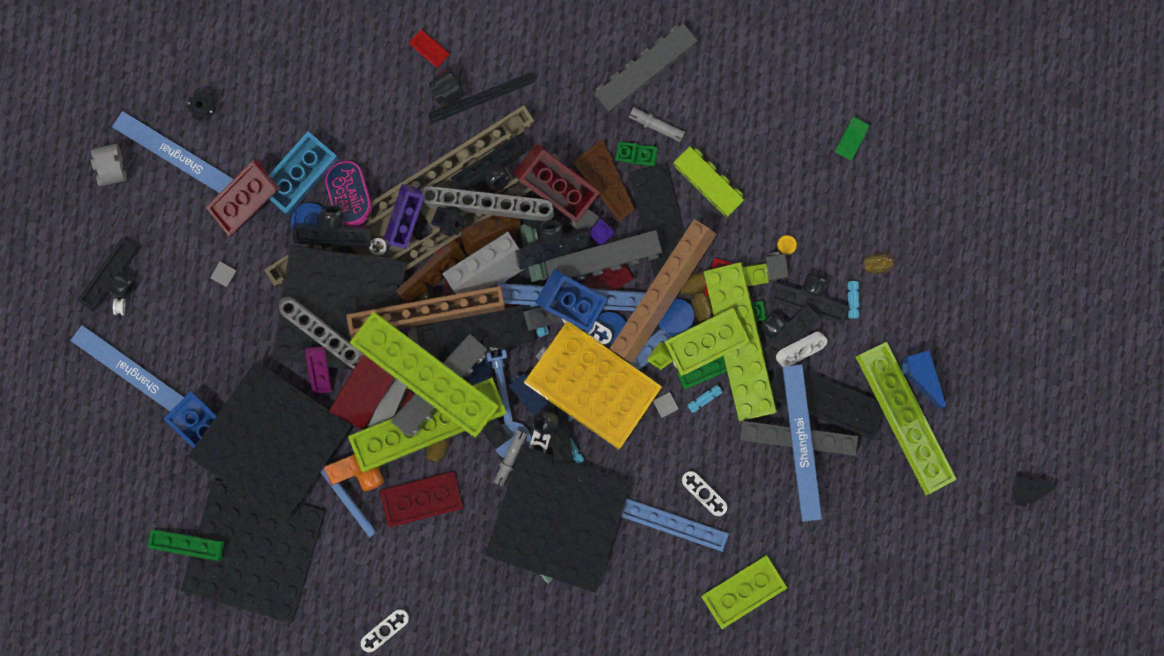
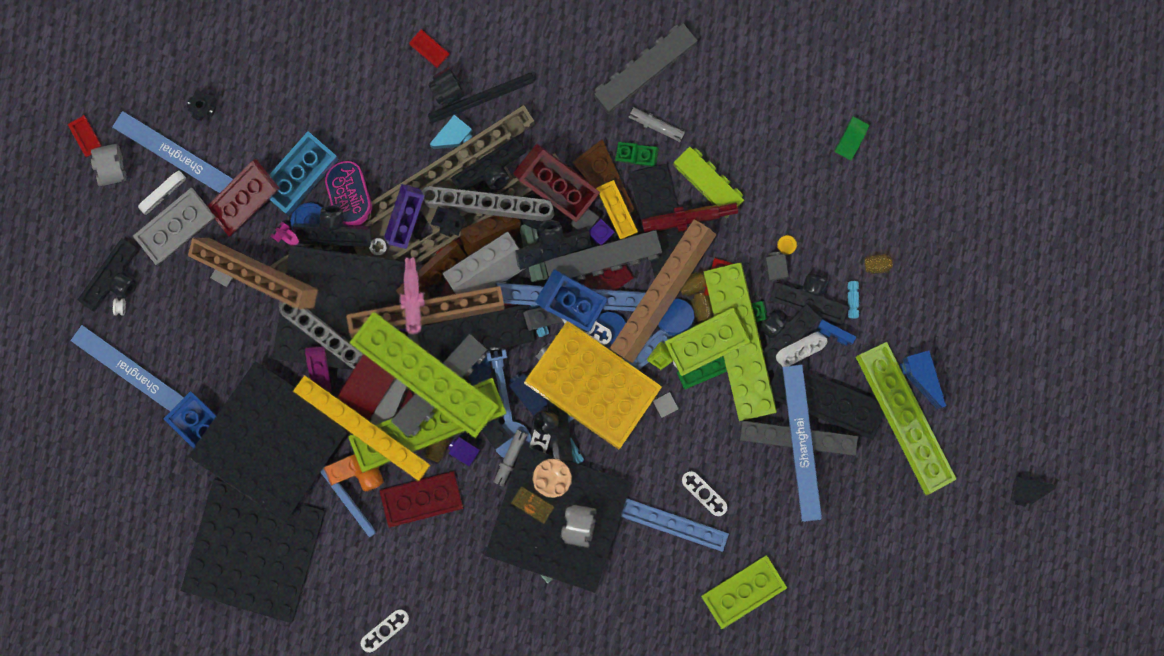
green tile [147,529,225,561] -> none
medium azure axle [687,385,722,413] -> none
lime plate [743,263,769,286] -> none
none -> red tile [67,115,102,158]
none -> light grey tile [133,188,216,266]
none -> white beam [138,171,186,215]
none -> medium nougat brick [188,238,318,309]
none -> dark pink hinge [270,222,299,245]
none -> yellow plate [293,375,431,481]
none -> bright pink piece [400,257,424,333]
none -> medium azure slope [430,115,473,149]
none -> dark purple slope [448,437,480,467]
none -> clear yellow tile [511,486,554,524]
none -> light nougat dish [533,459,572,497]
none -> light grey brick [561,505,596,548]
none -> yellow plate [596,180,638,240]
none -> dark red piece [642,203,738,233]
none -> blue plate [817,320,856,346]

